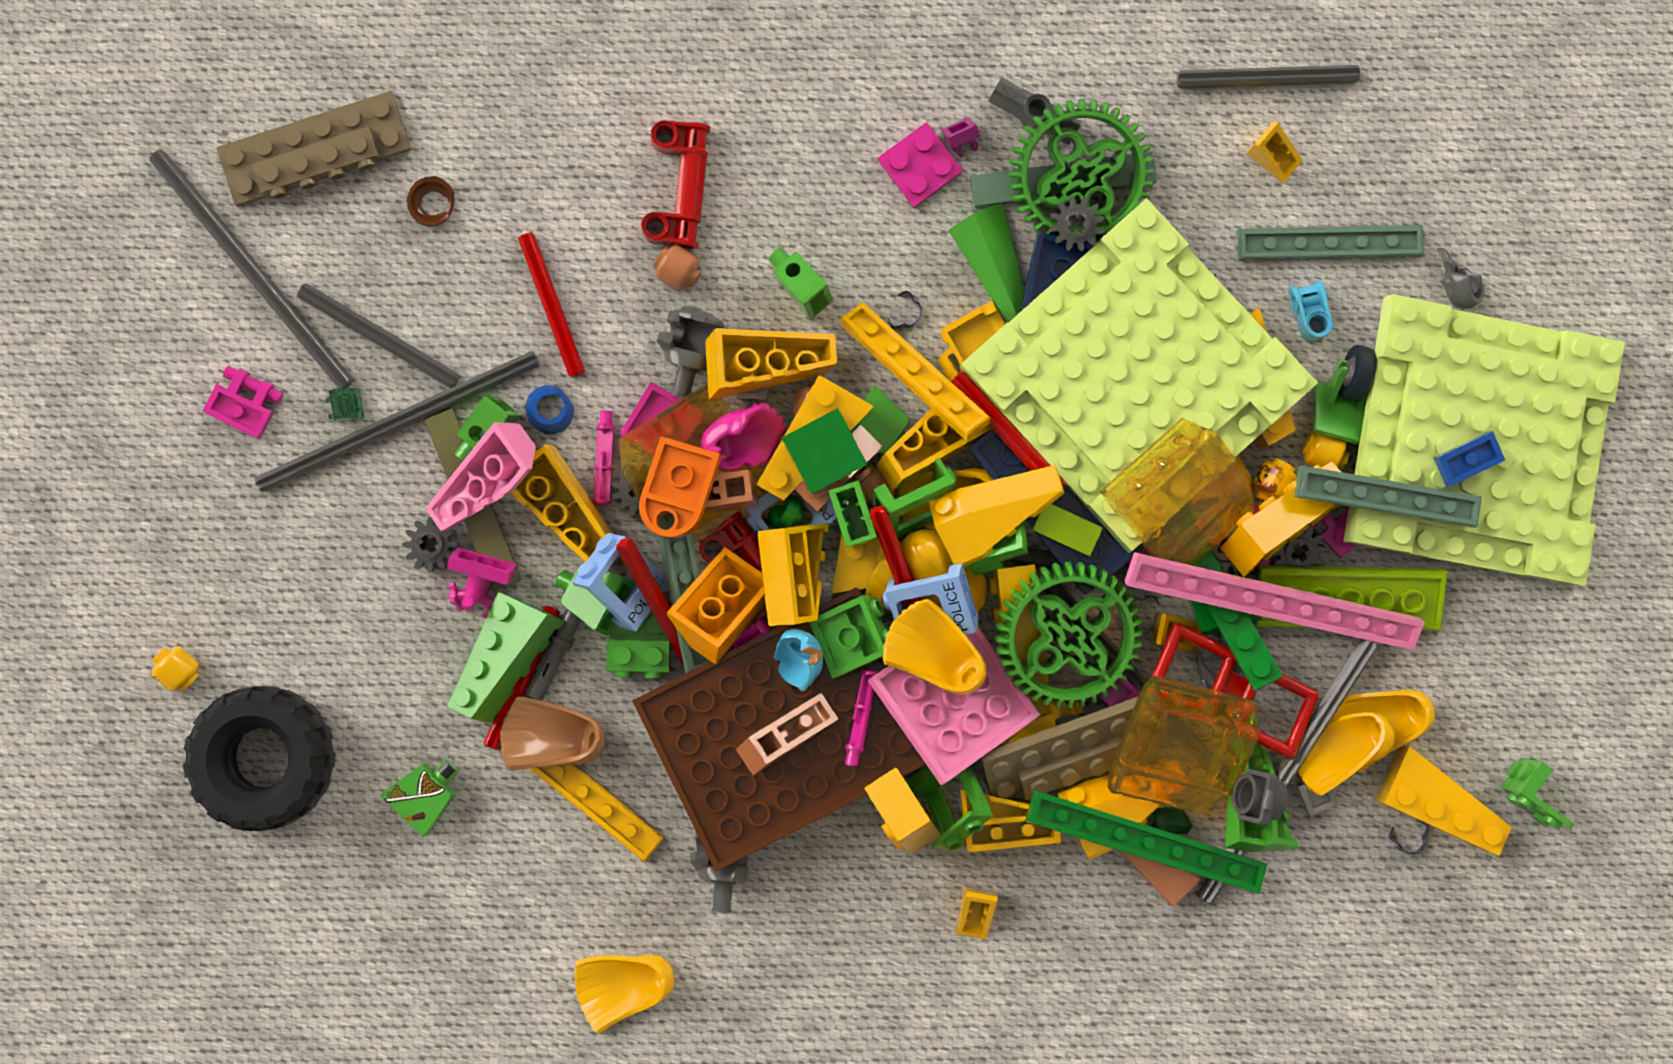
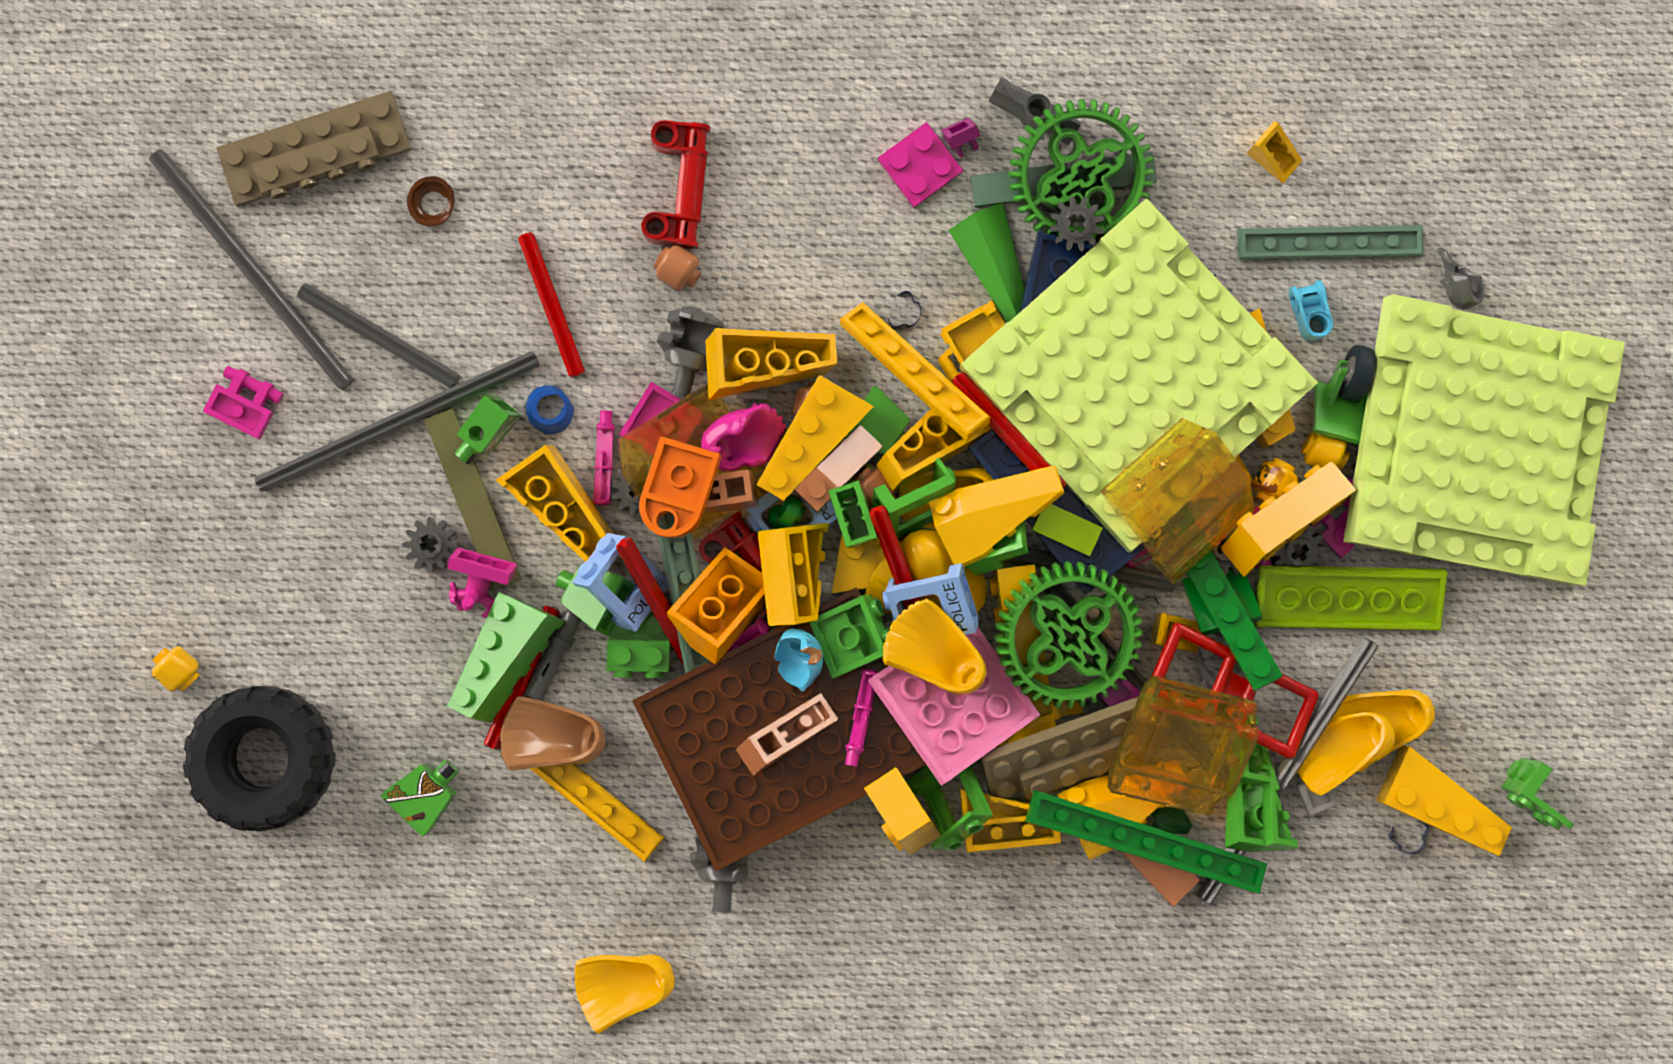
clear green tile [325,388,365,421] -> none
bright pink wedge [425,422,536,531] -> none
bright green torso [768,248,834,320] -> none
green tile [781,408,867,494] -> none
yellow slope [956,886,998,940] -> none
bright pink plate [1124,552,1425,650] -> none
dark grey axle [1177,65,1360,89] -> none
dark grey piece [1232,769,1288,825] -> none
sand green tile [1294,466,1482,528] -> none
blue plate [1434,431,1505,487] -> none

